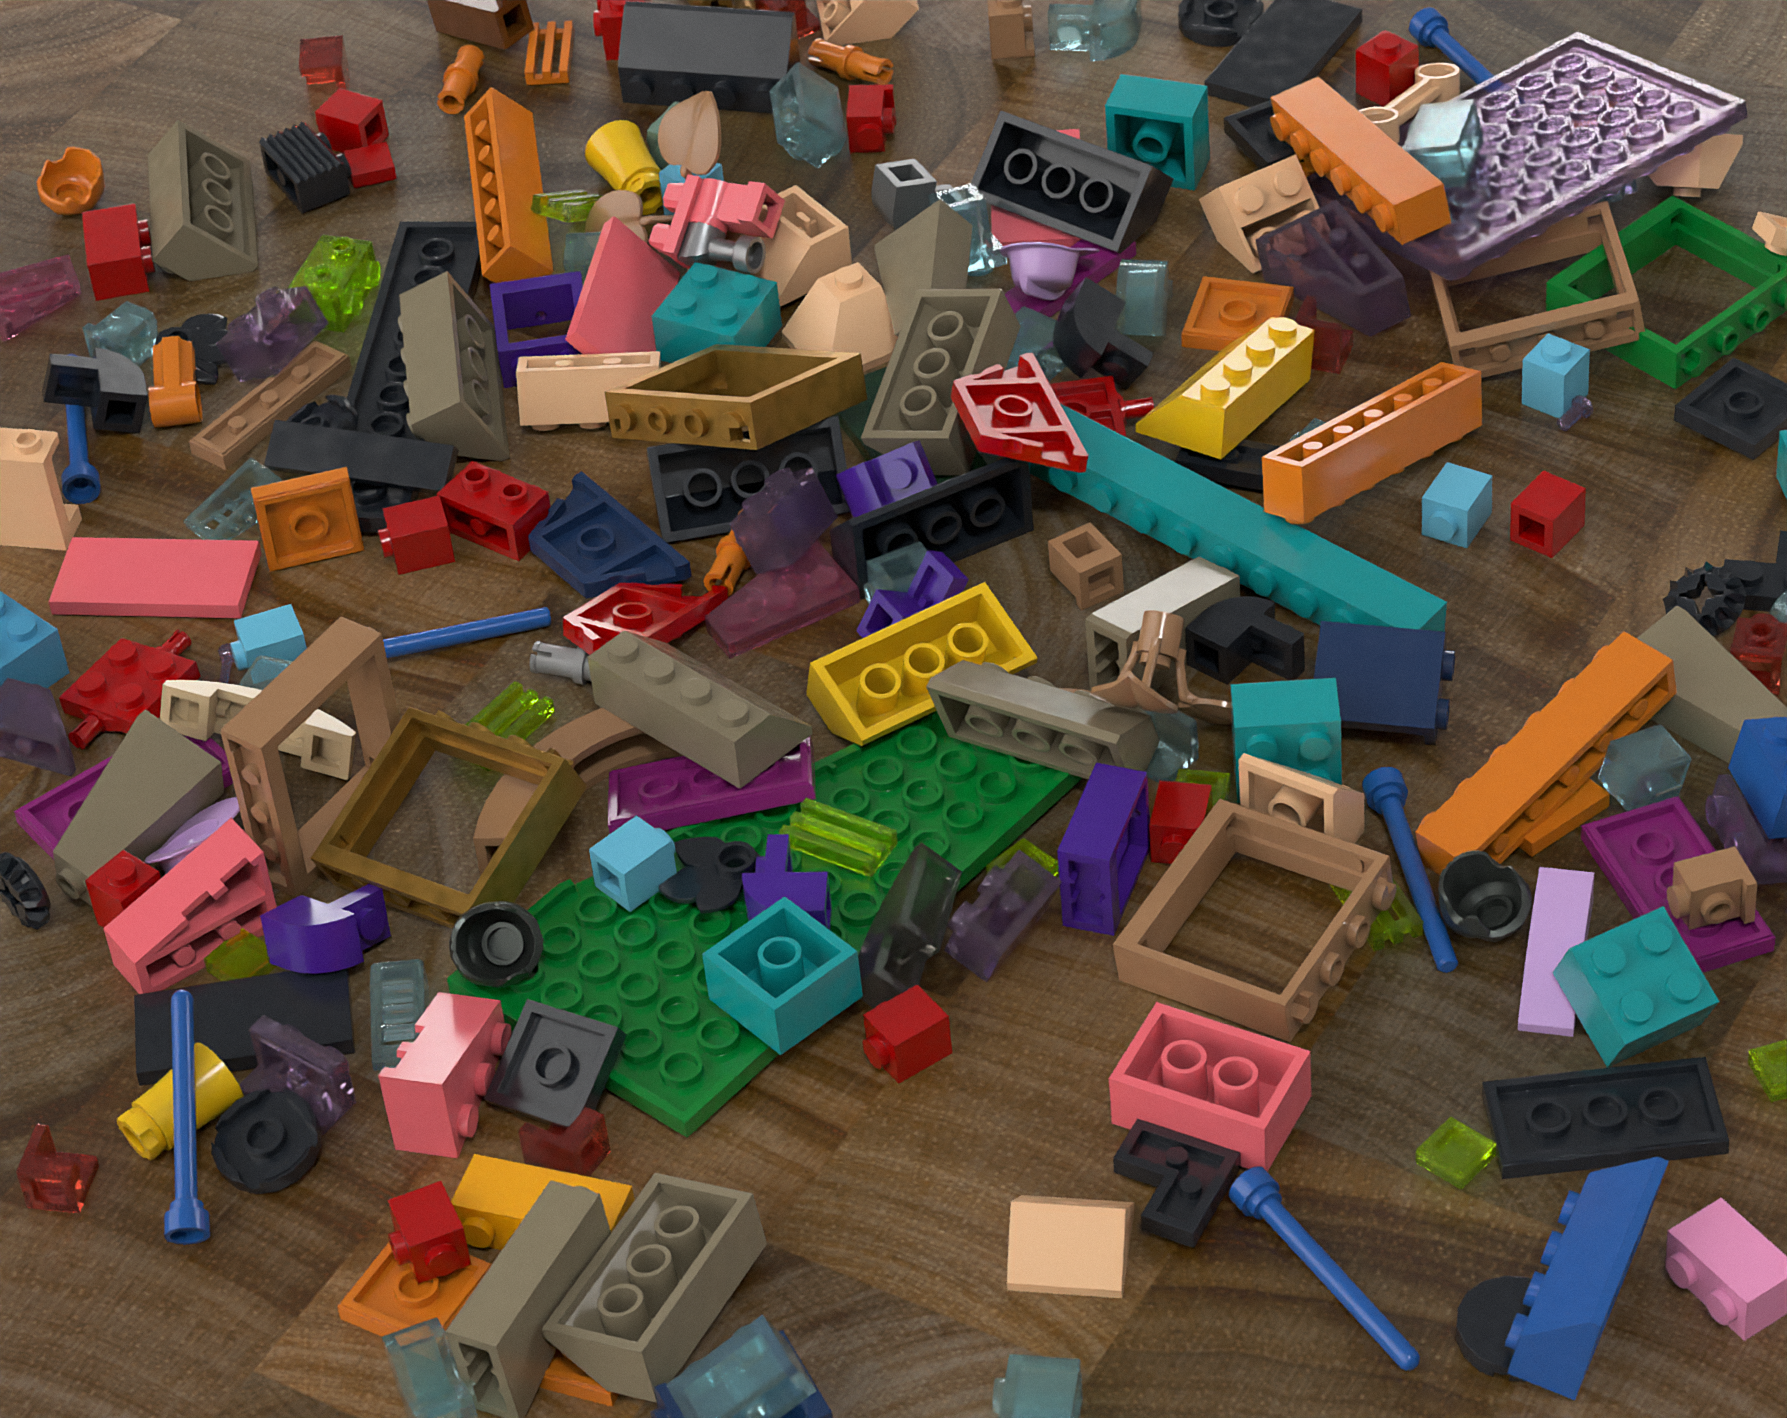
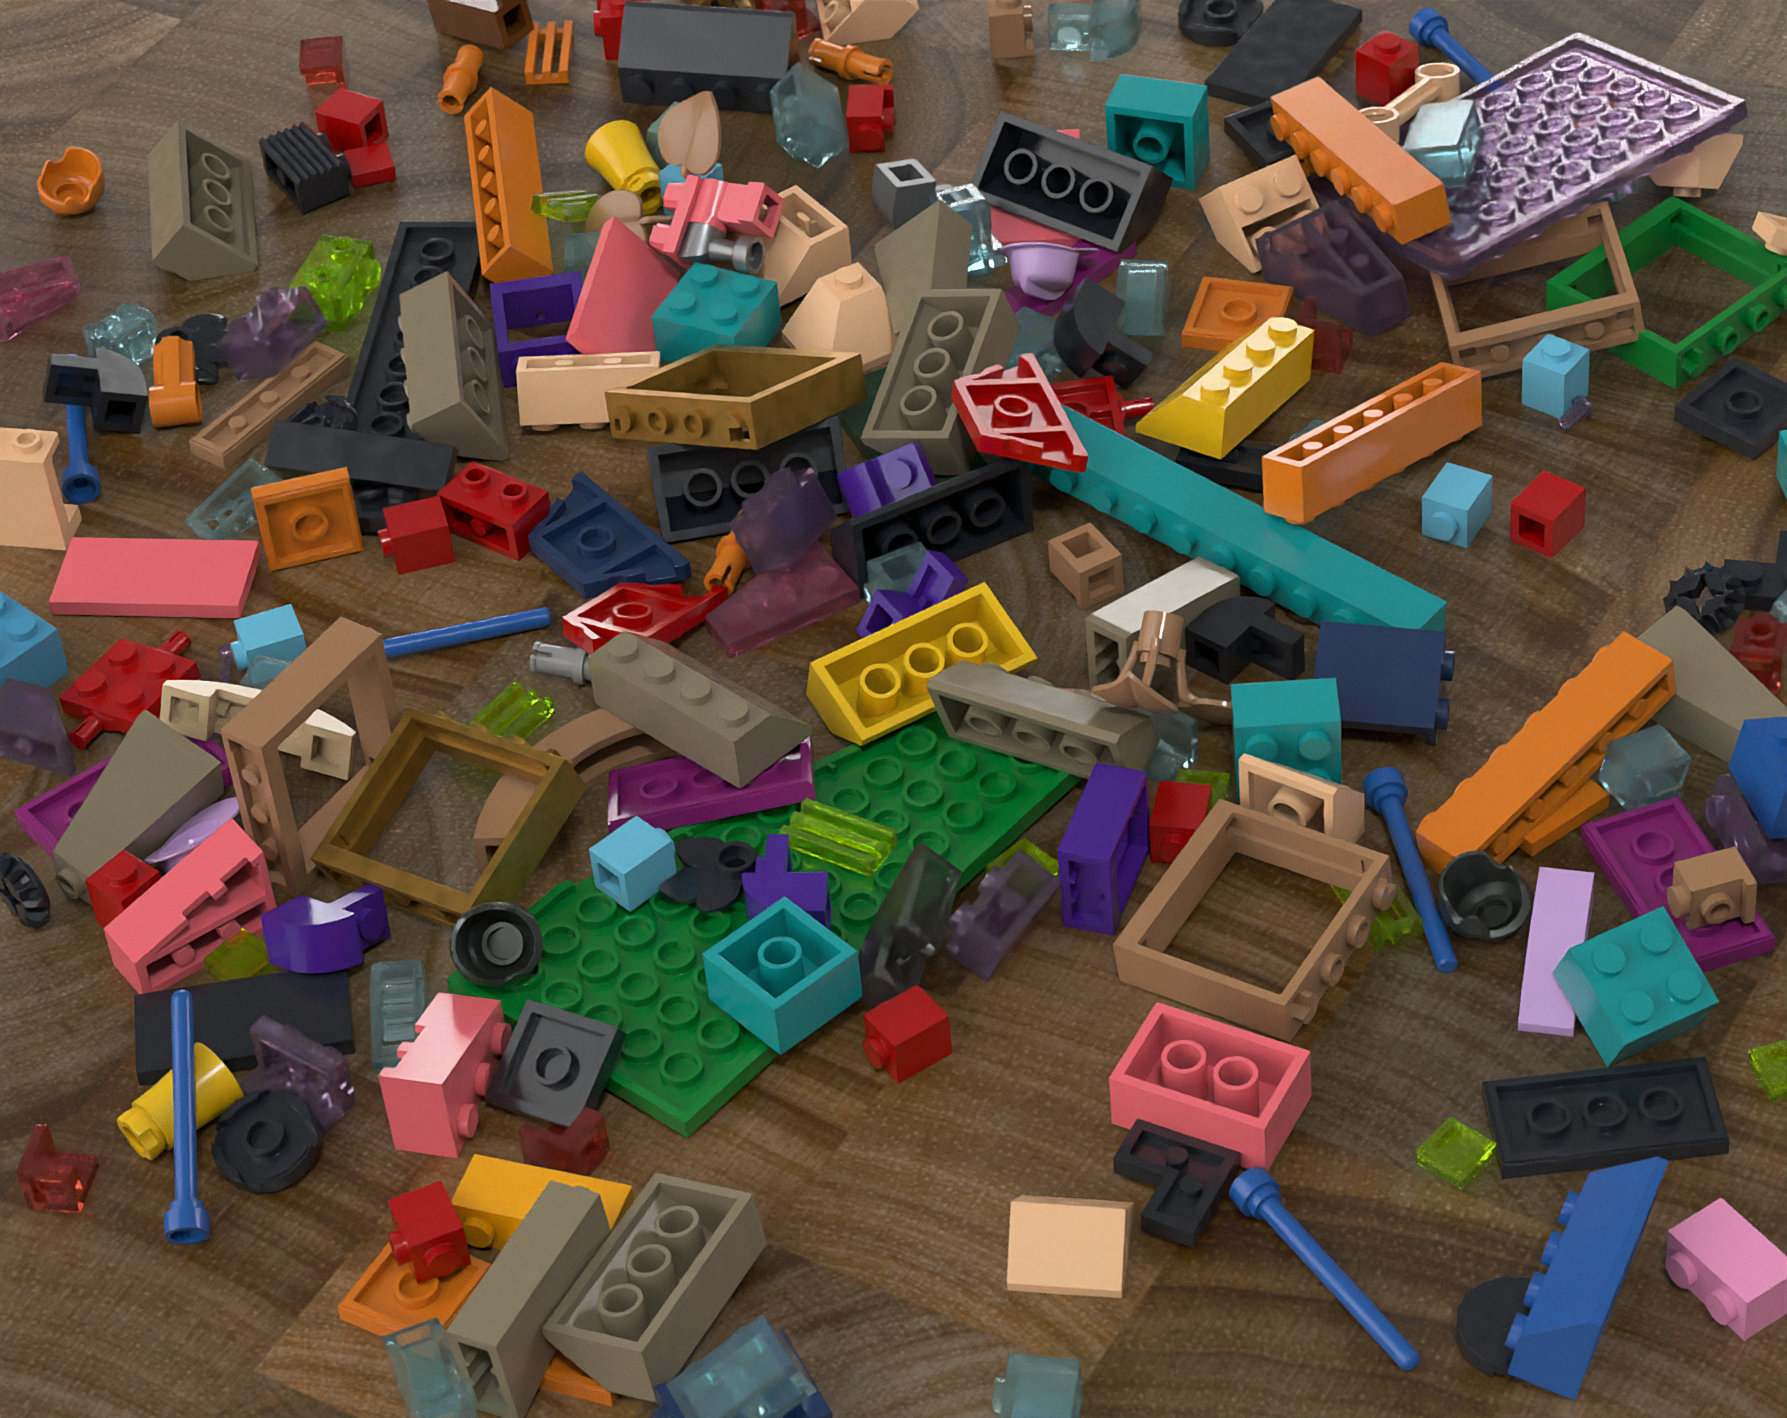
red brick [82,203,155,301] -> none

